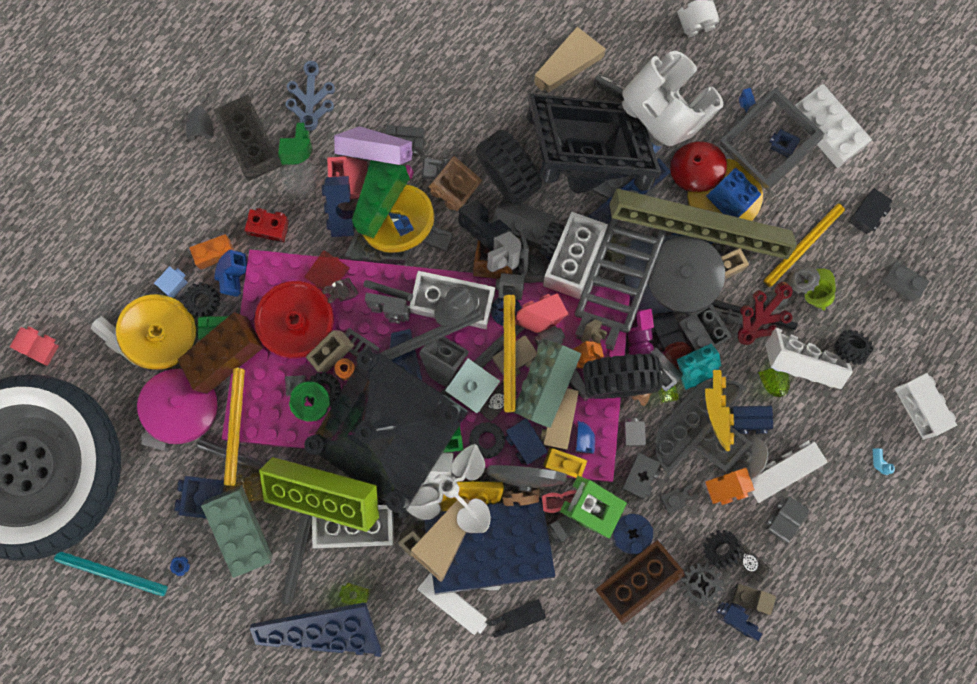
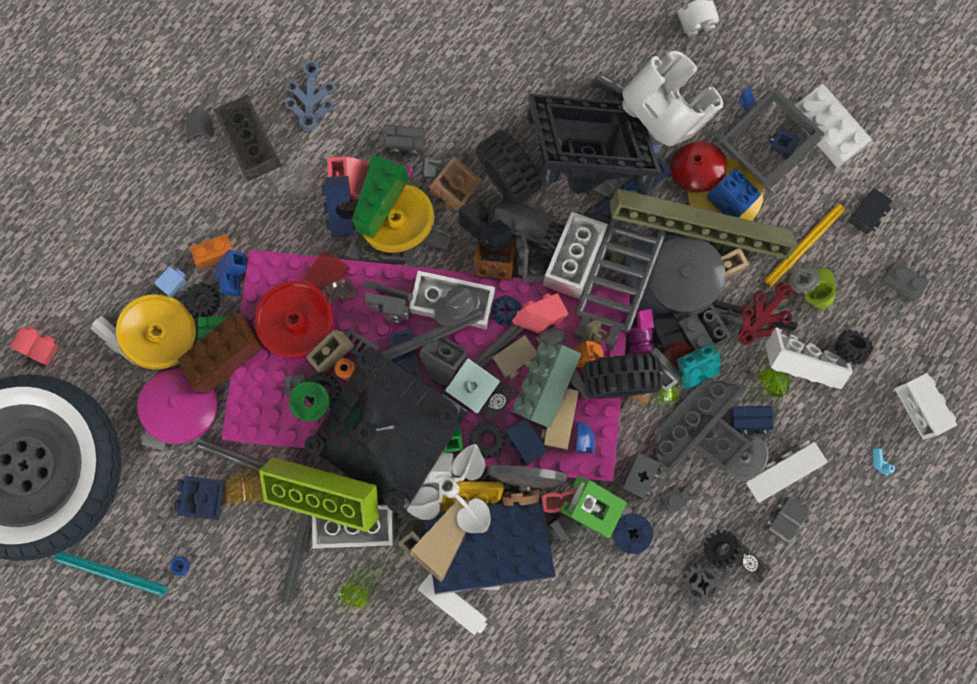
sand green brick [201,485,273,578] -> none
yellow axle [224,368,245,486] -> none
red brick [244,208,289,242] -> none
dark blue wing [250,602,382,657] -> none
green brick [278,123,313,165] -> none
lavender slope [334,126,412,165] -> none
dark blue sticker [389,212,414,236] -> none
light grey brick [487,232,521,272] -> none
black hinge [488,599,546,638] -> none
dark grey brick [496,273,525,300] -> none
yellow axle [504,295,516,412] -> none
tan slope [534,27,606,93] -> none
yellow plate [543,447,587,478] -> none
reddish brown brick [595,539,685,625] -> none
light grey brick [623,418,646,447] -> none
yellow slope [705,370,734,451] -> none
orange brick [705,468,755,505] -> none
dark blue plate [716,602,763,641] -> none
dark tan slope [732,584,776,615] -> none

